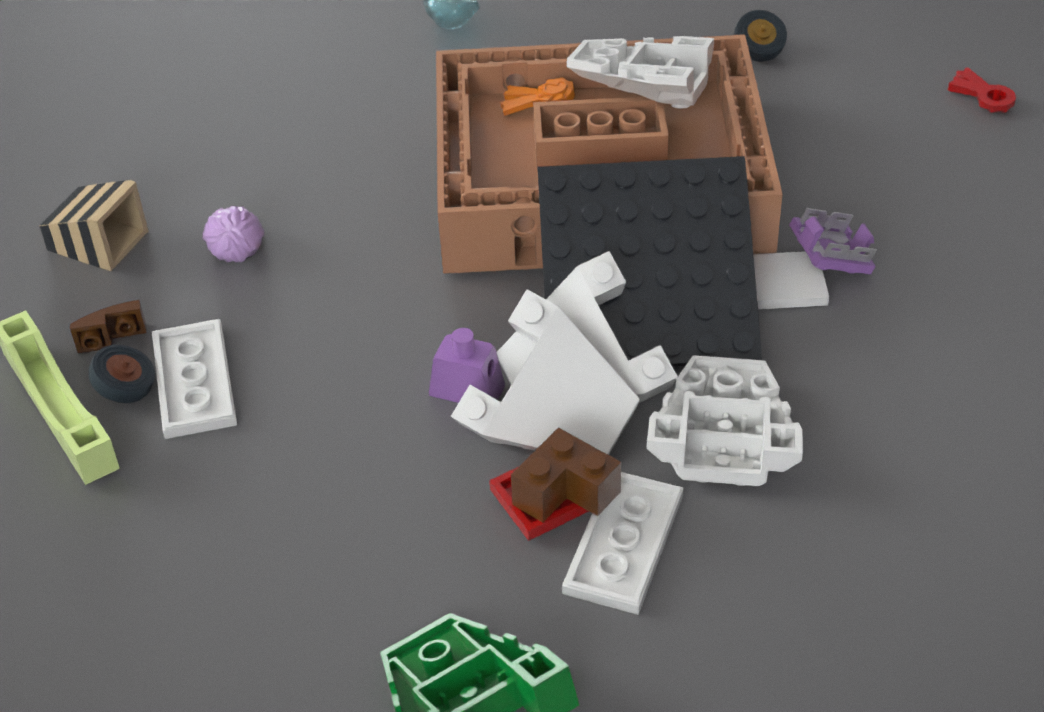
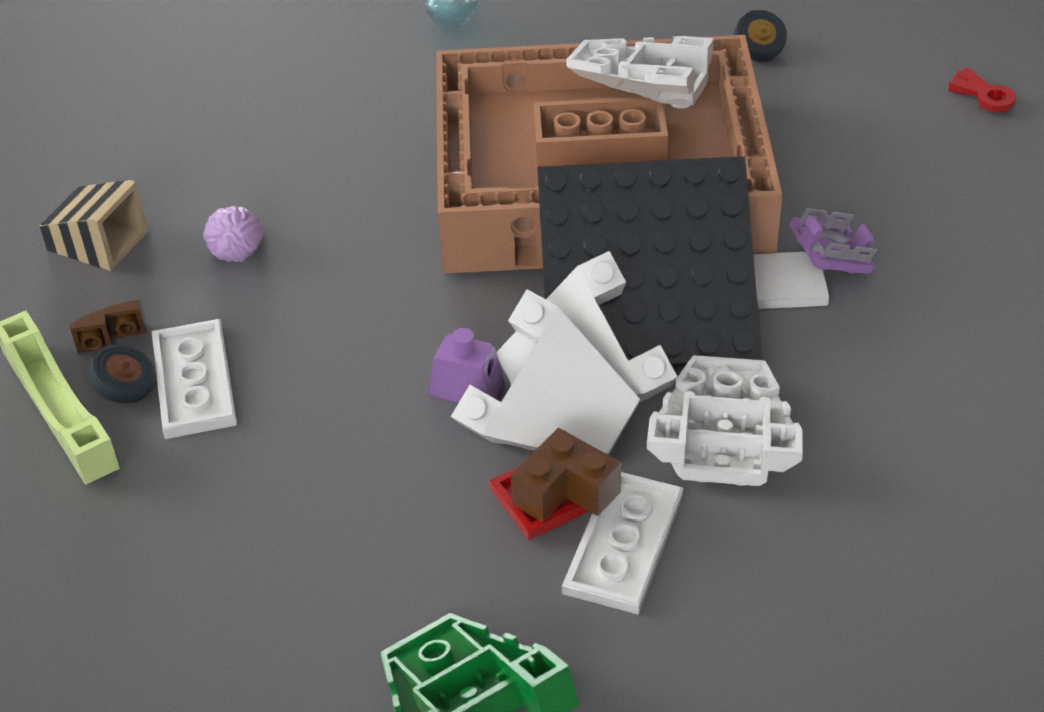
orange piece [500,77,575,115] -> none

